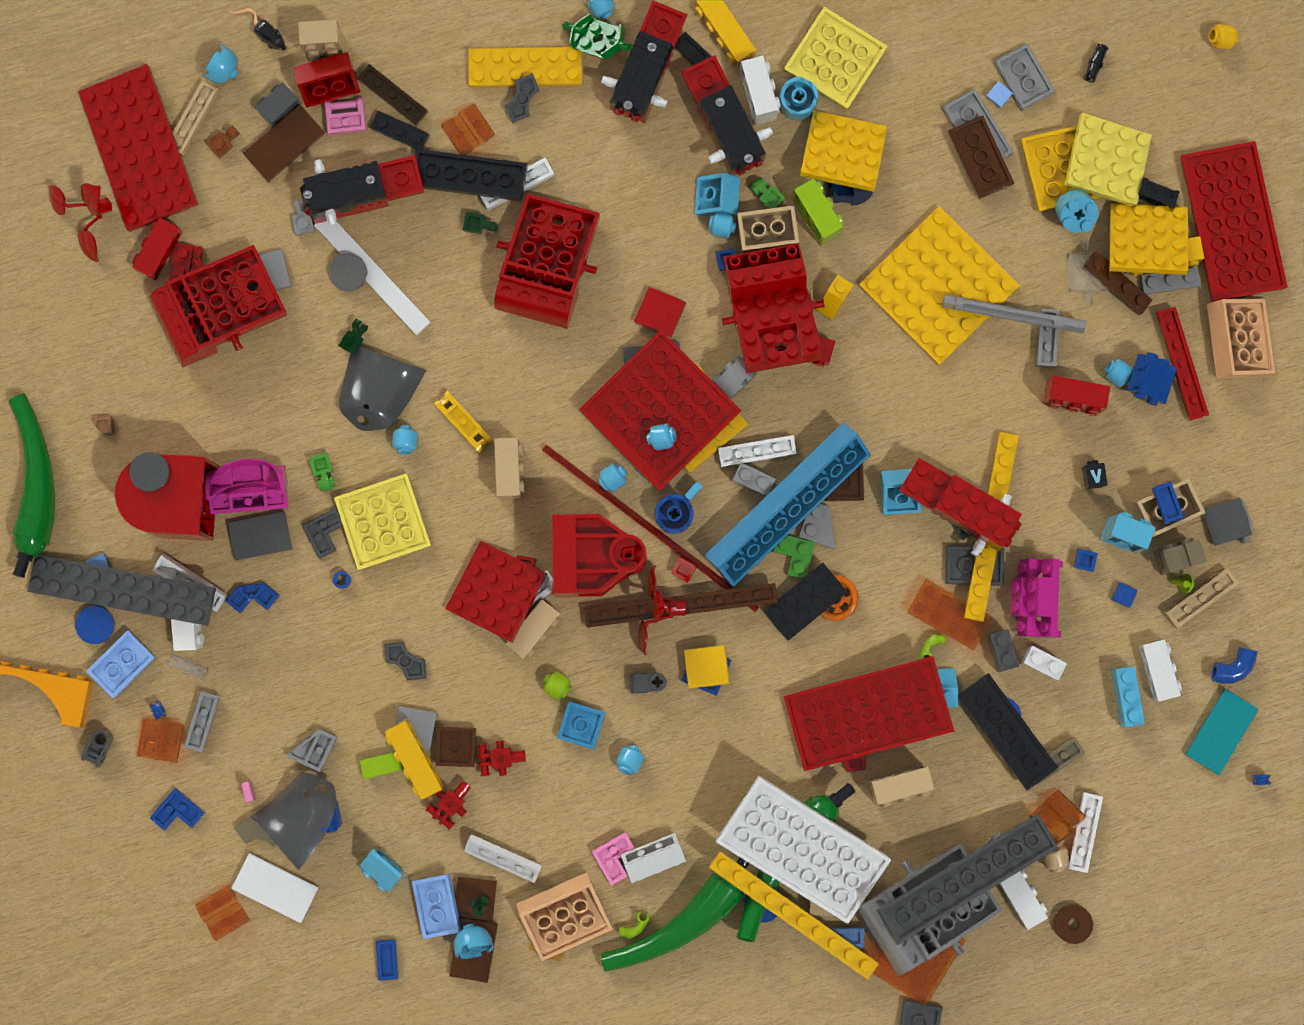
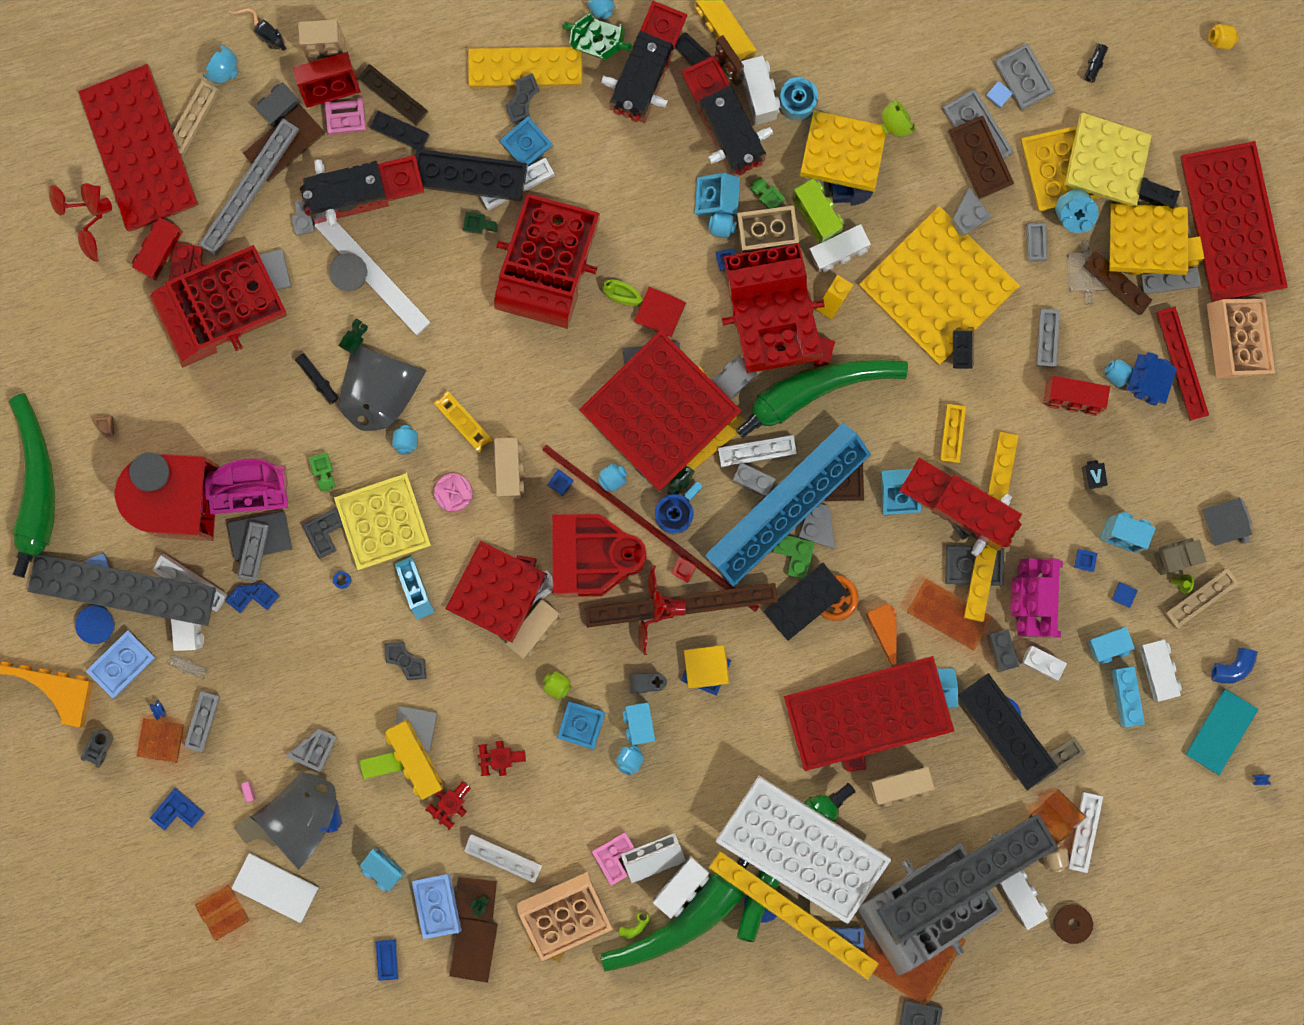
dark orange plate [206,125,240,159] -> none
reddish brown plate [435,727,476,767] -> none
clear orange slope [441,104,495,155] -> none
medium azure cylinder [454,924,494,959] -> none
medium azure head [647,424,677,451] -> none
light yellow plate [784,7,888,110] -> none
lime piece [919,633,946,659] -> none
light grey piece [942,295,1087,334] -> none
tan brick [1132,478,1206,537] -> none
blue tile [1152,481,1184,524] -> none
none -> light grey tile [199,119,300,256]
none -> light grey tile [237,522,269,582]
none -> black pin [295,353,339,405]
none -> medium azure slope [395,556,435,620]
none -> bright pink tile [434,473,473,512]
none -> dark azure plate [499,117,553,166]
none -> blue tile [547,469,574,496]
none -> lime arm [602,280,642,306]
none -> medium azure brick [622,702,655,745]
none -> white brick [653,855,709,918]
none -> dark green plate [667,467,695,495]
none -> reddish brown plate [715,35,744,86]
none -> green animal [736,360,908,439]
none -> white brick [808,224,871,273]
none -> orange slope [866,603,897,666]
none -> lime cylinder [881,99,917,138]
none -> yellow plate [940,404,966,464]
none -> light grey wing [951,188,991,237]
none -> black hinge [953,327,974,369]
none -> light grey tile [1026,223,1047,262]
none -> medium azure brick [1087,627,1135,664]

